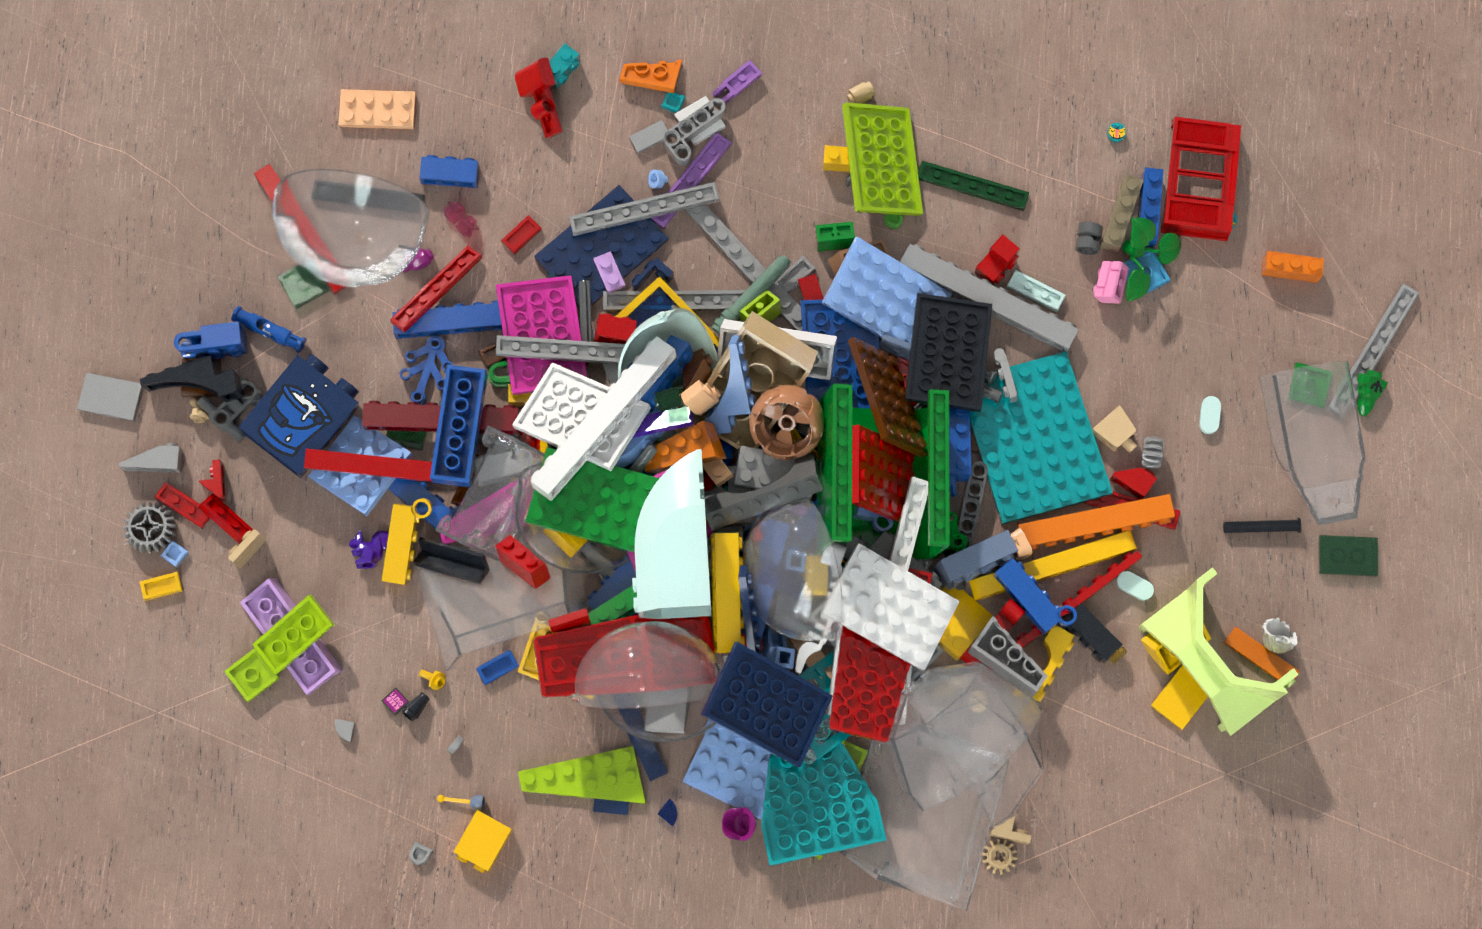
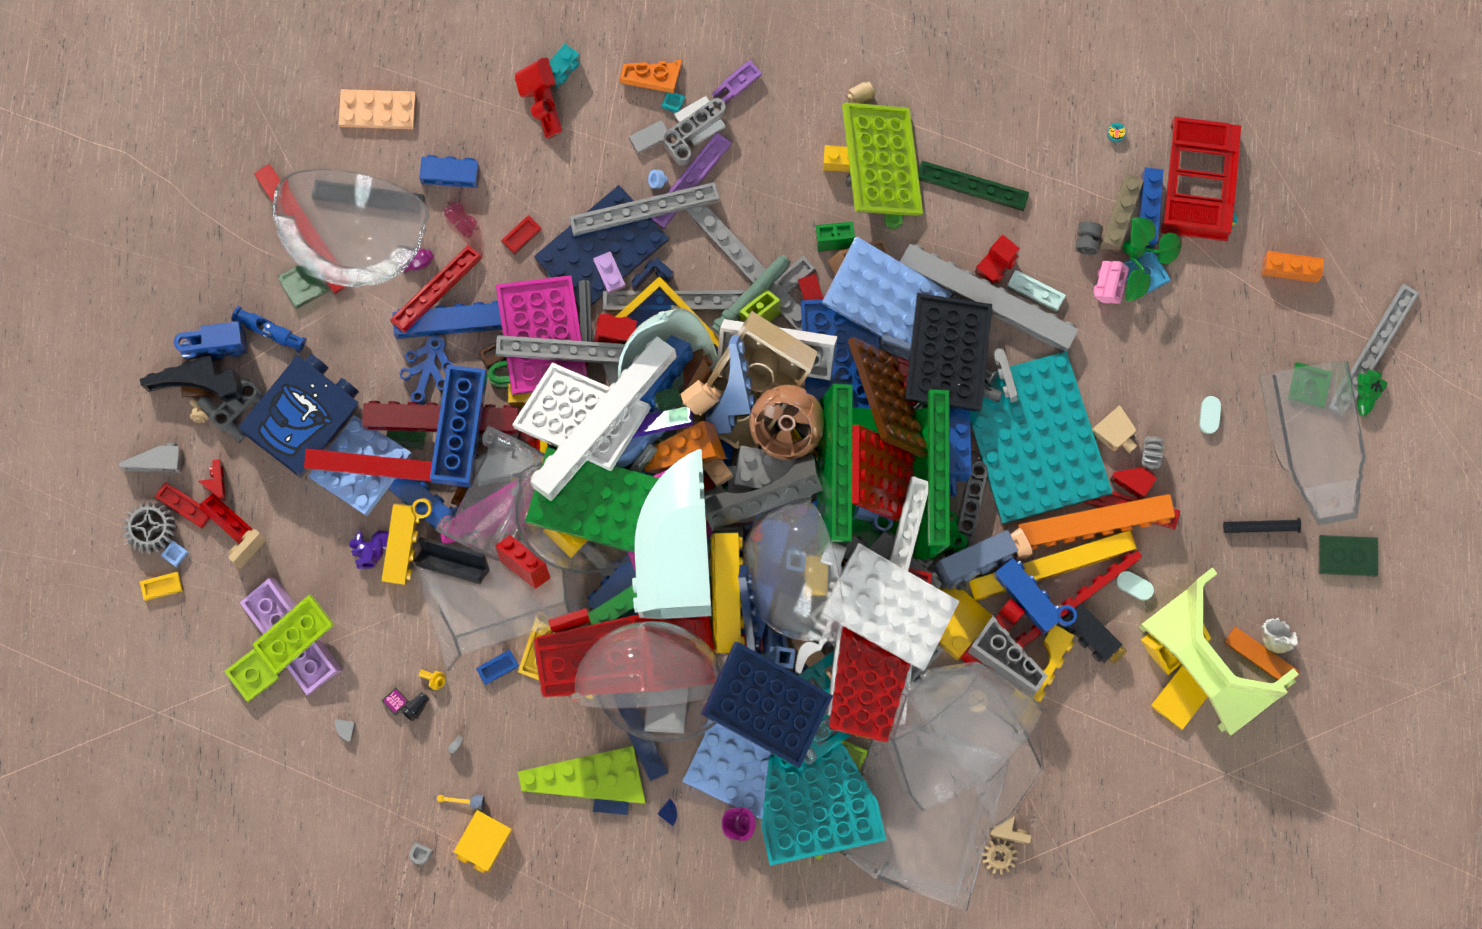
light grey tile [77,373,143,421] -> none

